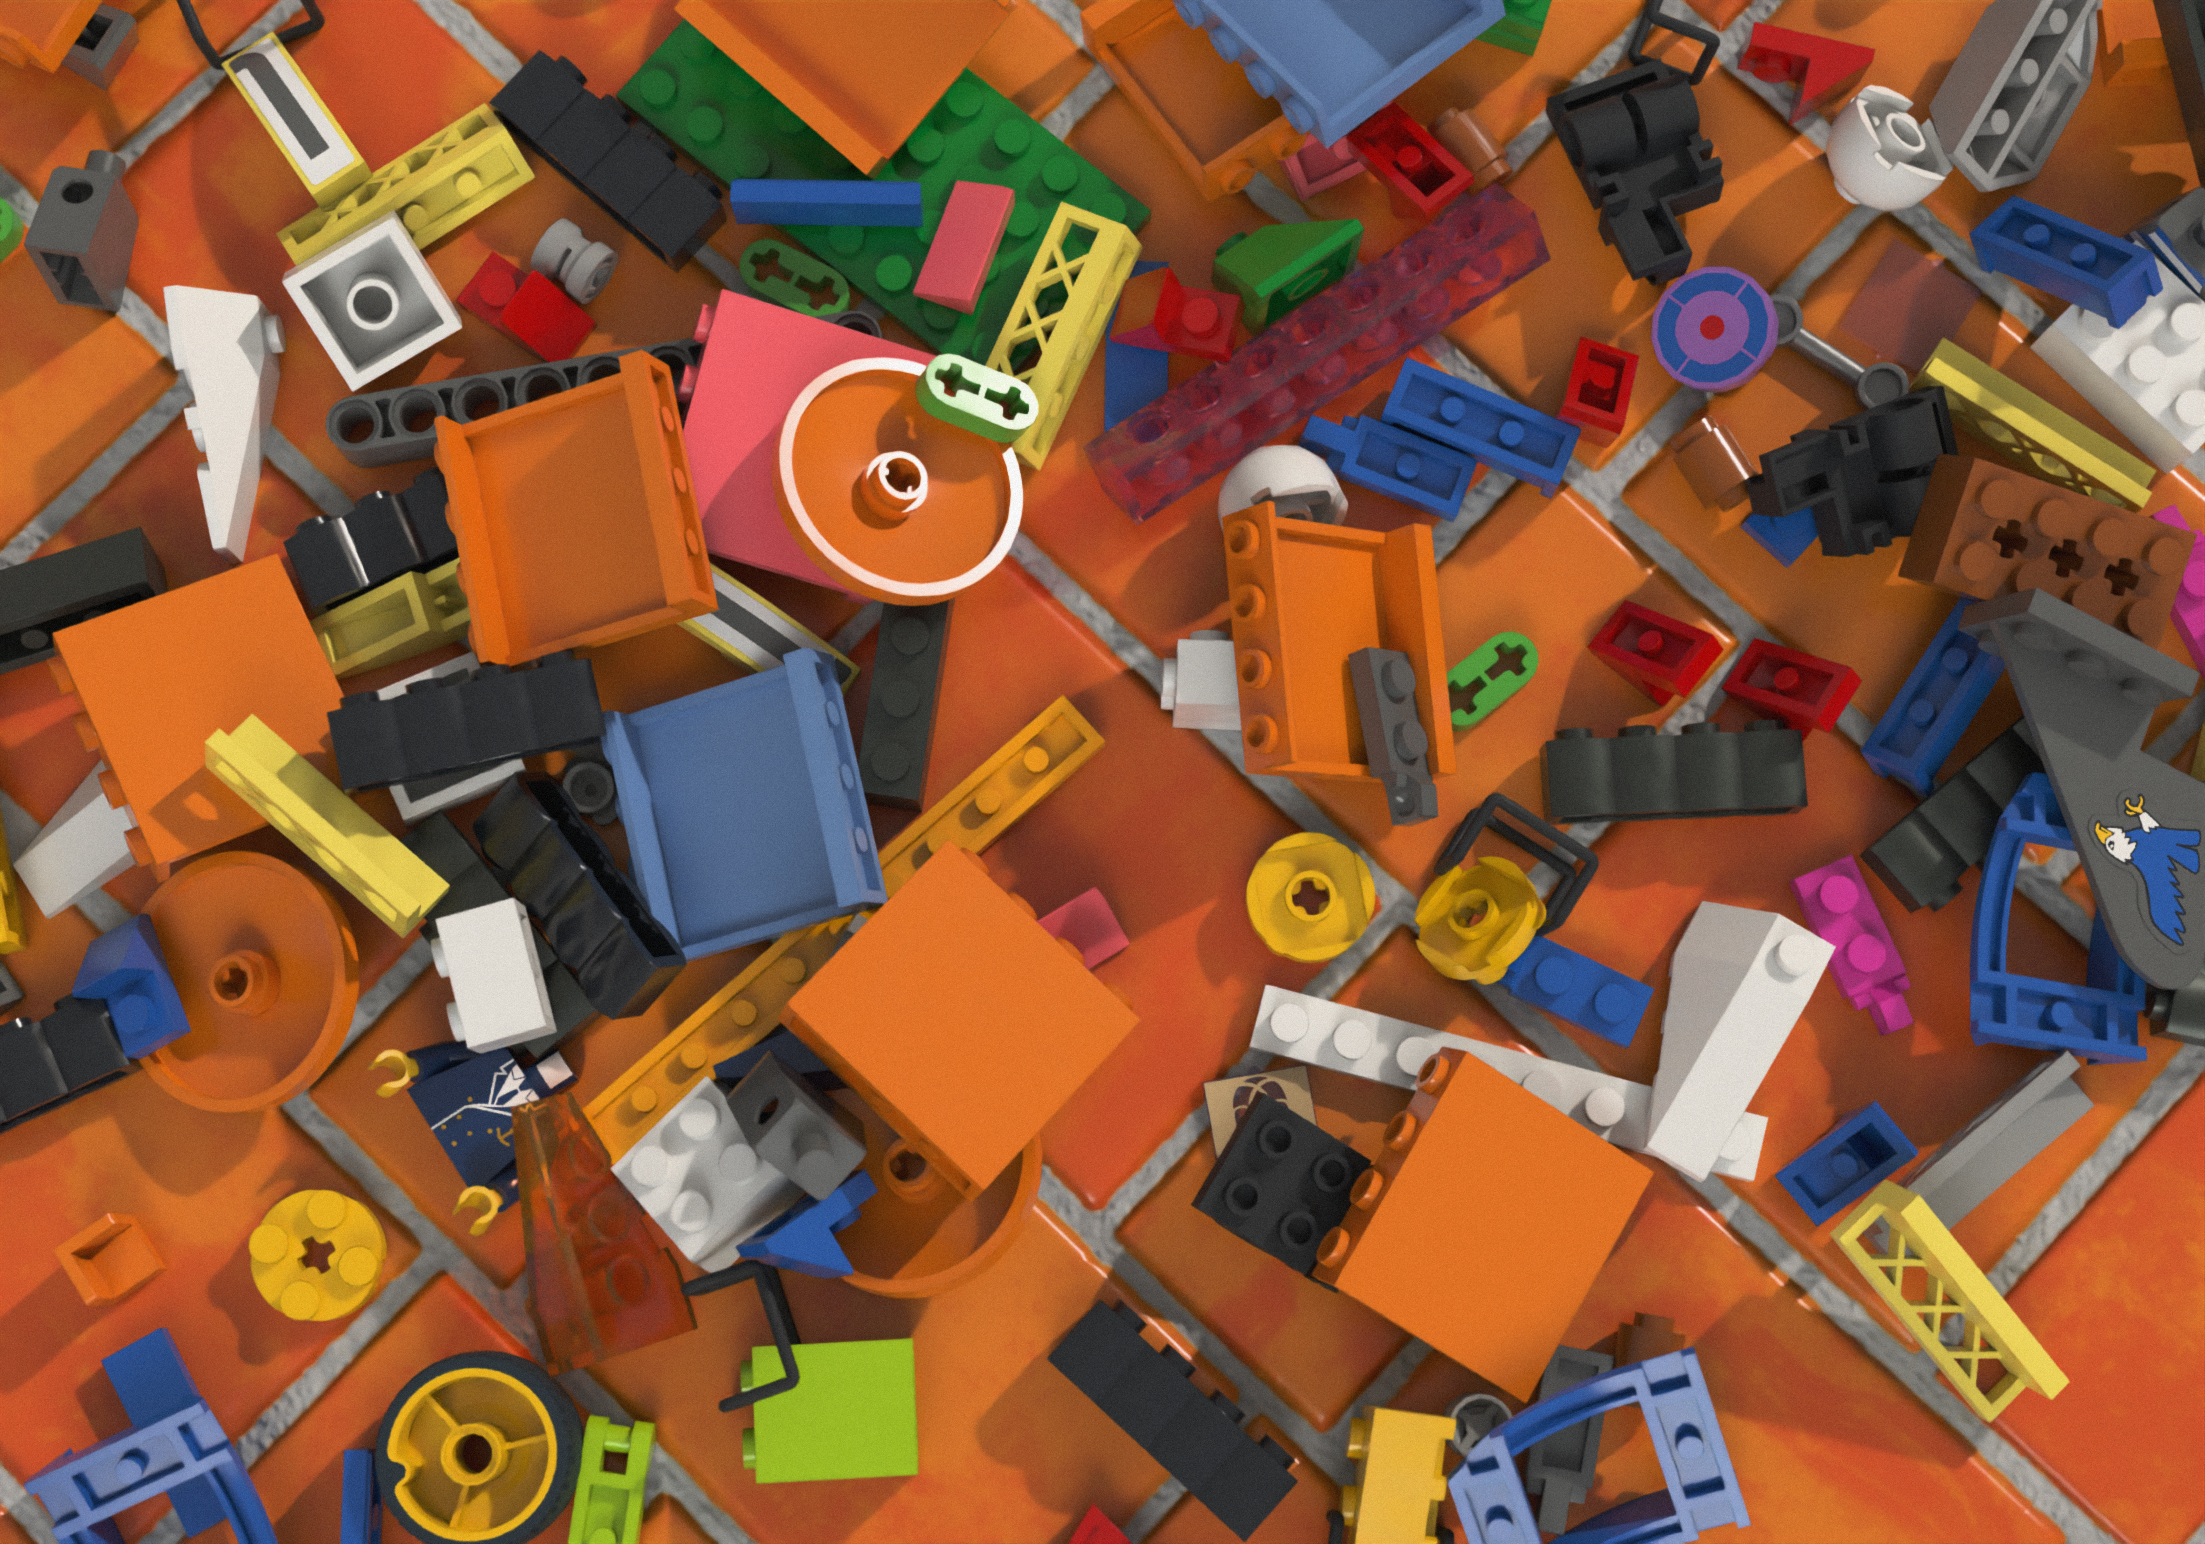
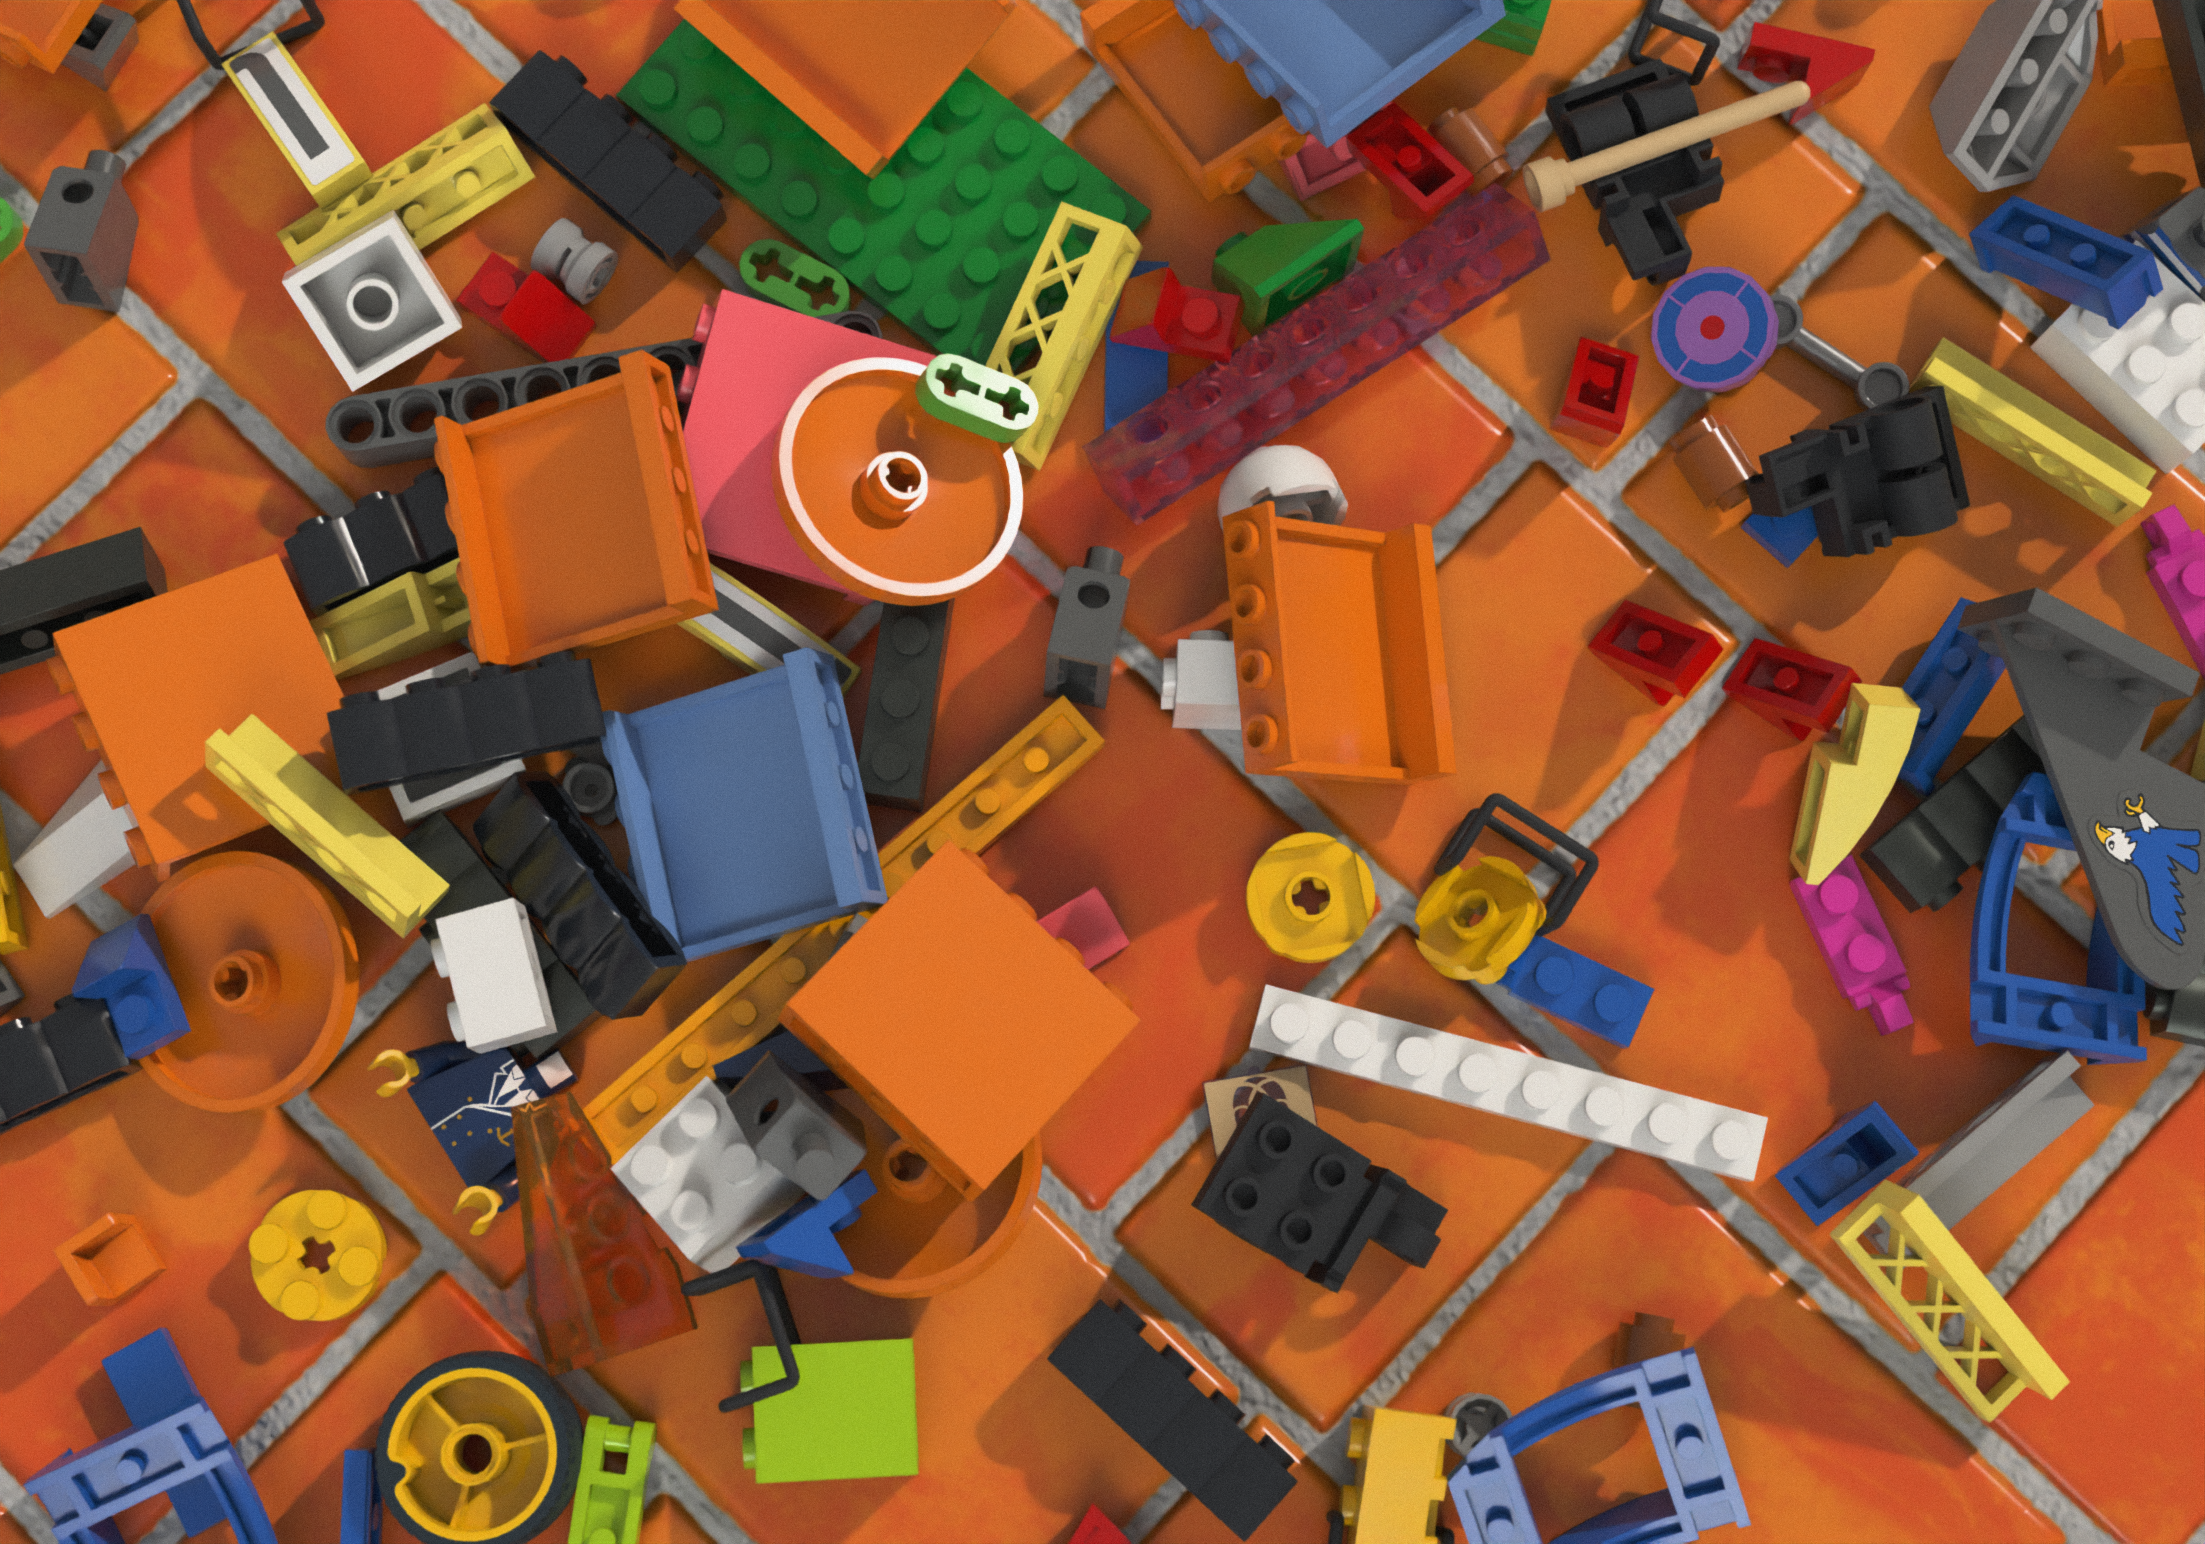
white wedge [163,285,287,564] -> none
blue tile [730,179,924,227] -> none
coral slope [913,181,1015,316] -> none
blue hinge [1298,414,1478,522] -> none
orange panel [1311,1046,1654,1403] -> none
dark grey hinge [1348,647,1438,827] -> none
blue container [1380,357,1582,499] -> none
bright green beam [1446,631,1539,731] -> none
dark grey hinge [1523,1345,1614,1535] -> none
pearl dark grey brick [1539,720,1808,825] -> none
white wedge [1643,901,1836,1183] -> none
white cylinder [1826,85,1954,211] -> none
piece [1838,239,1982,376] -> none
dark orange brick [1898,454,2197,650] -> none
none -> dark grey torso [1044,546,1130,709]
none -> tan piece [1523,81,1810,213]
none -> light yellow slope [1789,683,1921,885]

